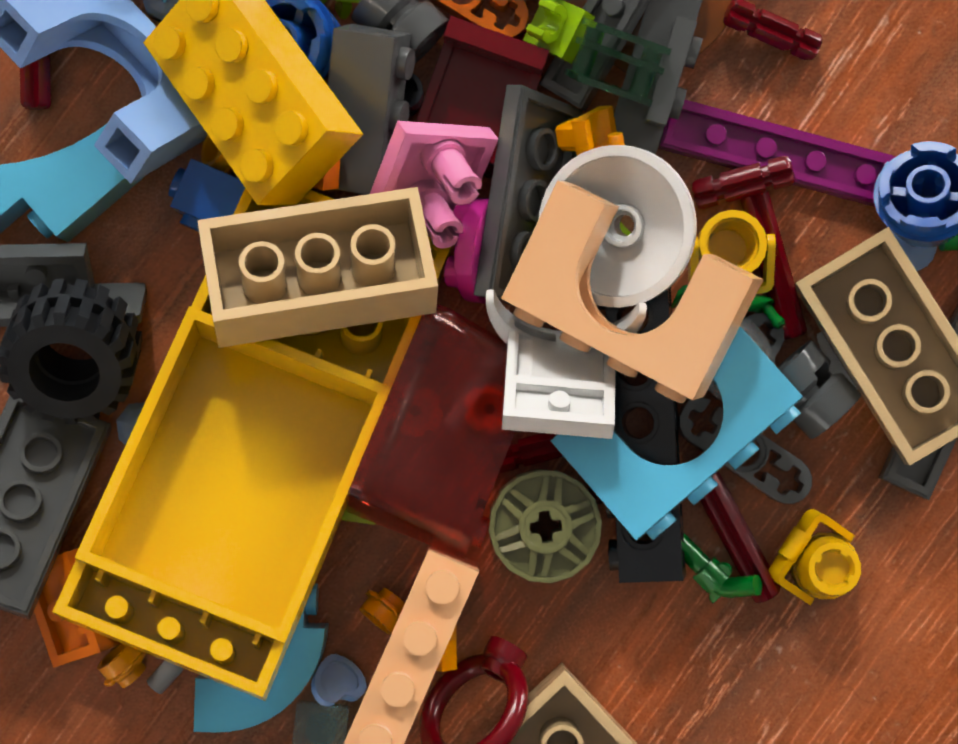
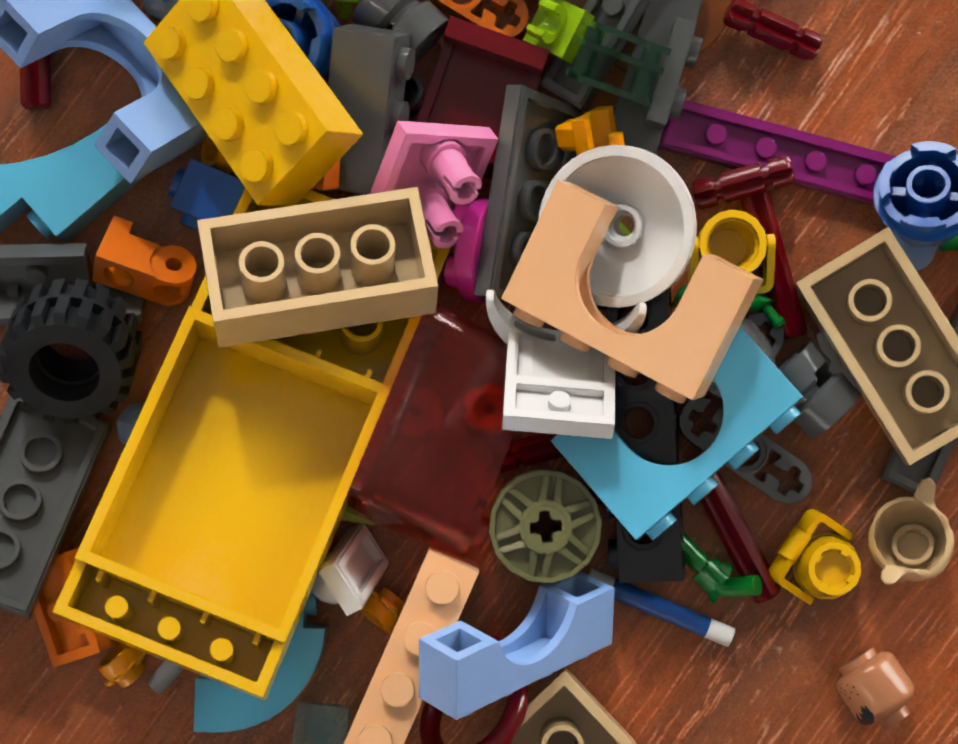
light blue piece [311,654,367,707] -> none
none -> orange leg [92,215,197,306]
none -> white tile [311,523,389,616]
none -> light blue arch [419,571,615,720]
none -> blue bar [588,568,735,647]
none -> nougat head [835,647,916,730]
none -> tan hair [868,478,955,585]

